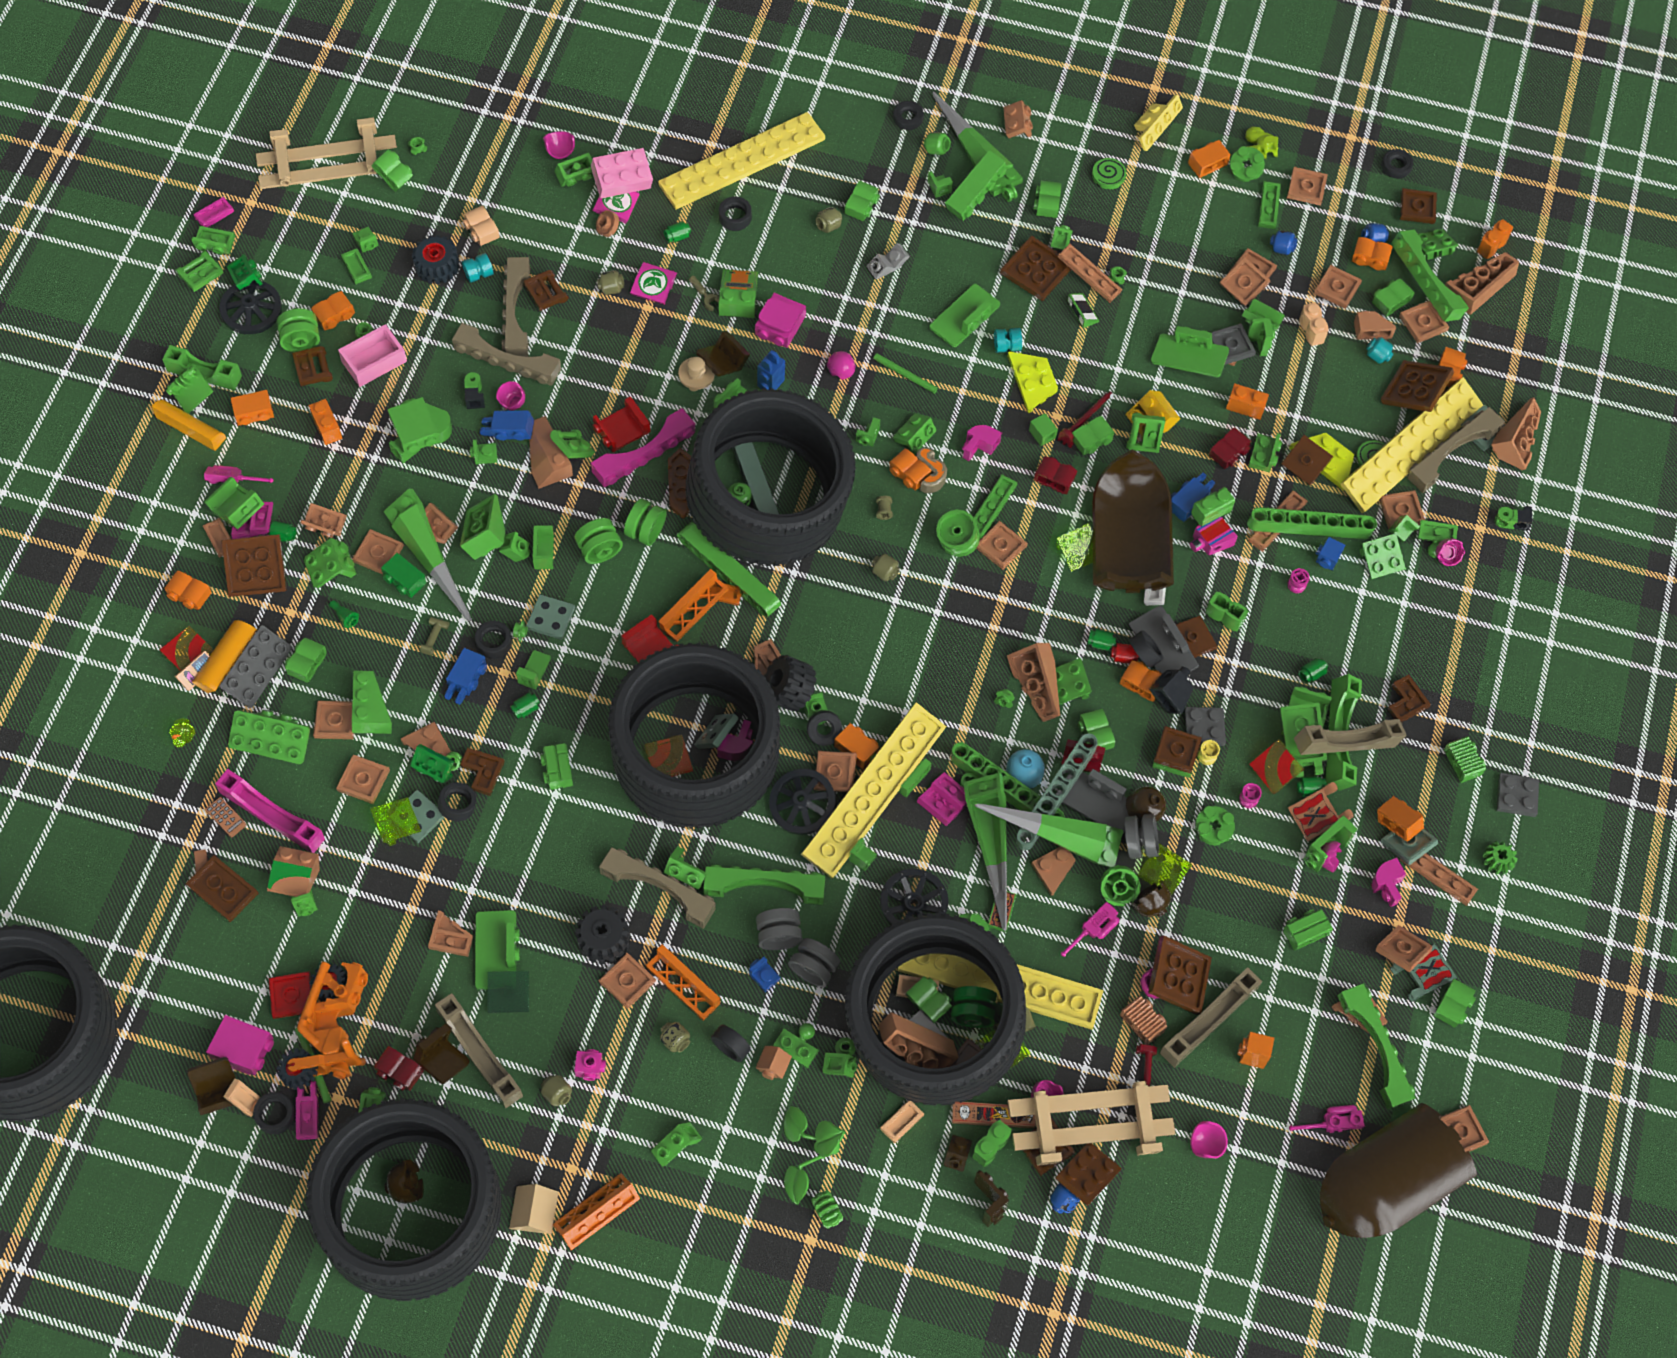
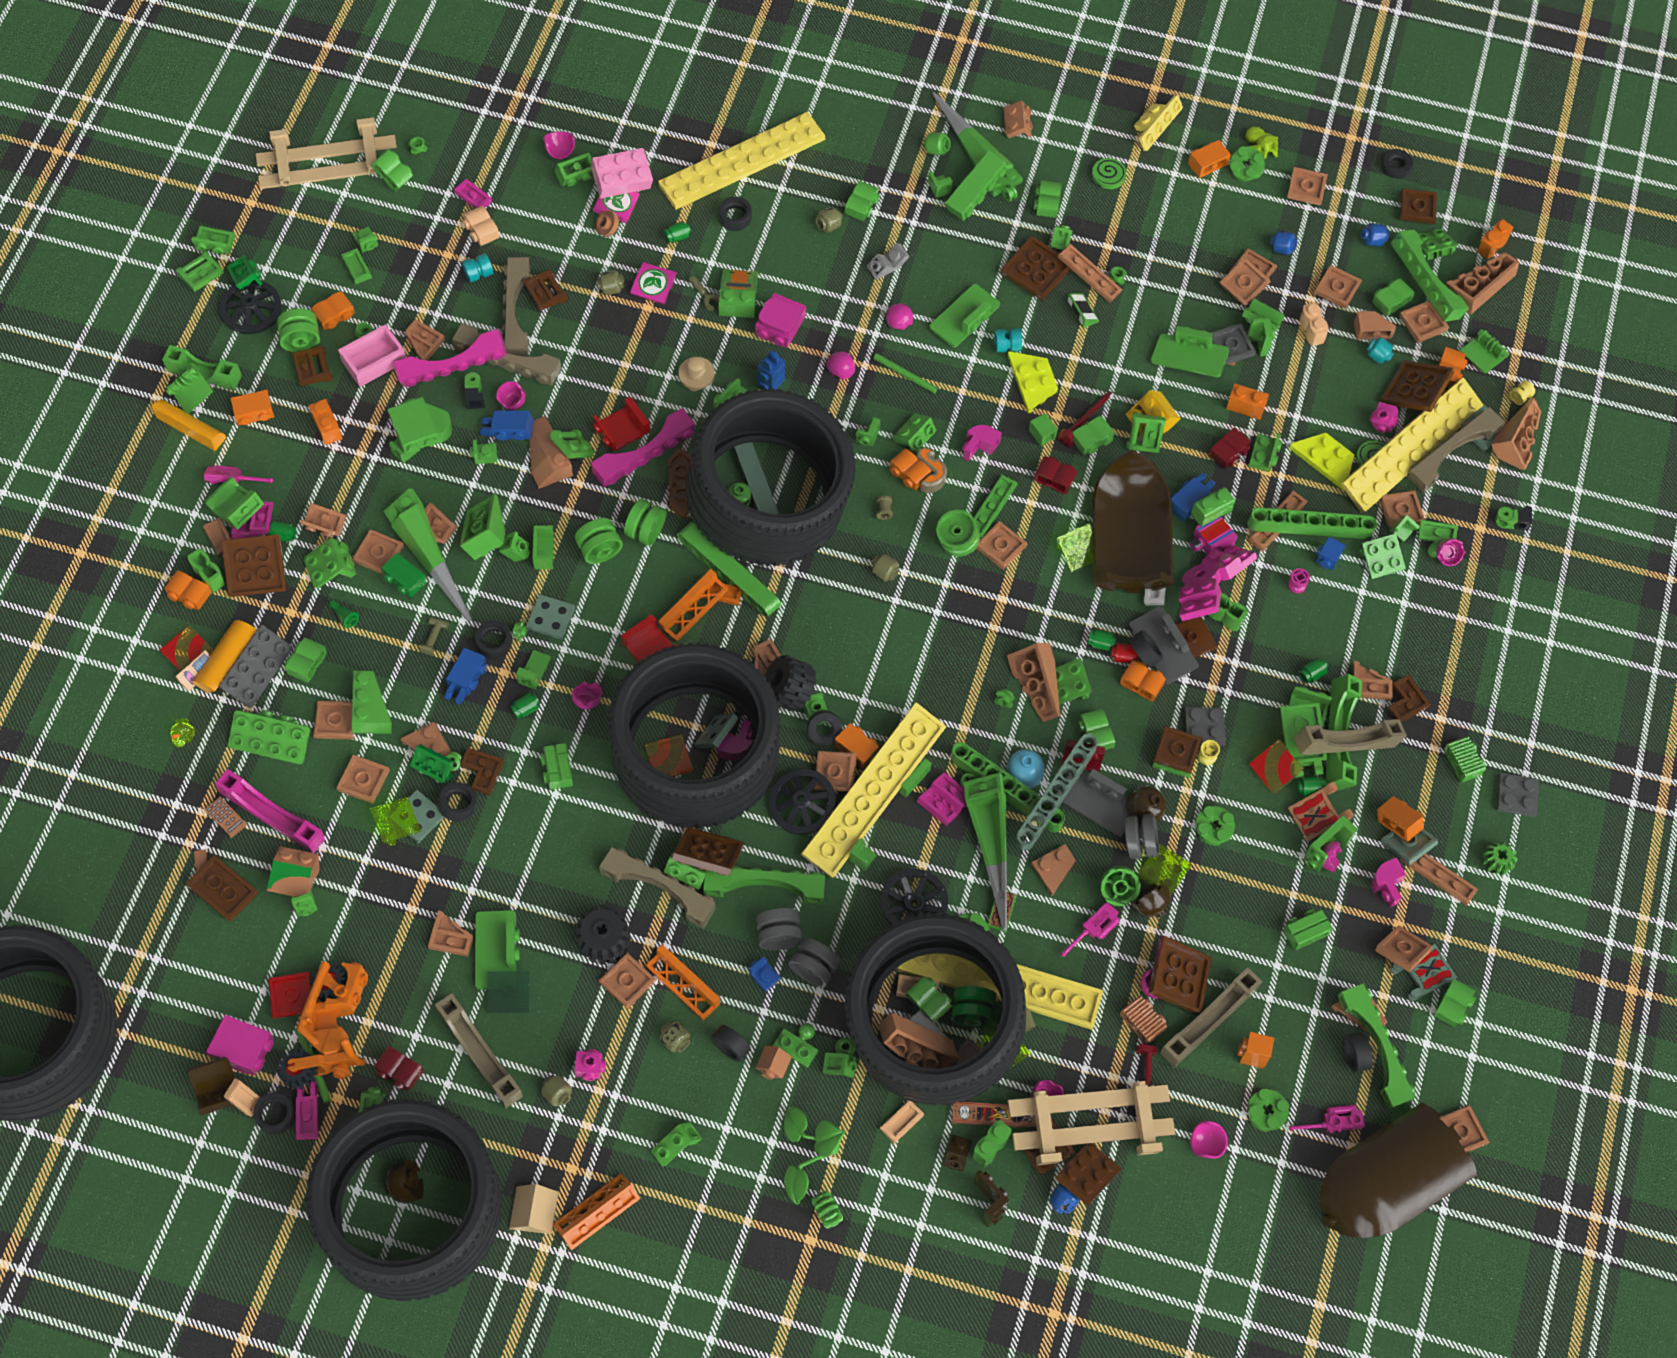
dark pink plate [194,197,234,227] -> none
black wheel [412,235,460,284] -> none
dark brown bracket [413,1023,470,1084] -> none
dark brown bracket [696,331,750,376] -> none
black tyre [893,101,924,130] -> none
bright green plate [975,804,1123,868] -> none
black torso [1149,666,1193,714] -> none
dark pink wheel [1239,783,1262,808] -> none
bright green tile [1258,181,1281,229] -> none
reddish brown plate [1281,435,1334,486] -> none
orange brick [1352,237,1393,270] -> none
none -> bright green brick [188,549,225,592]
none -> dark pink arch [394,329,507,387]
none -> nougat wing [405,319,445,361]
none -> dark pink plate [454,179,492,208]
none -> dark pink hair [571,681,603,710]
none -> reddish brown plate [672,827,744,876]
none -> dark pink hair [886,303,914,330]
none -> dark pink plate [1179,545,1257,621]
none -> bright green plate [1247,1089,1289,1131]
none -> black tyre [1343,1031,1373,1073]
none -> nougat wing [1353,661,1392,701]
none -> dark pink brick [1370,402,1399,433]
none -> bright green hinge [1459,329,1510,374]
none -> light yellow wheel [1509,380,1535,405]

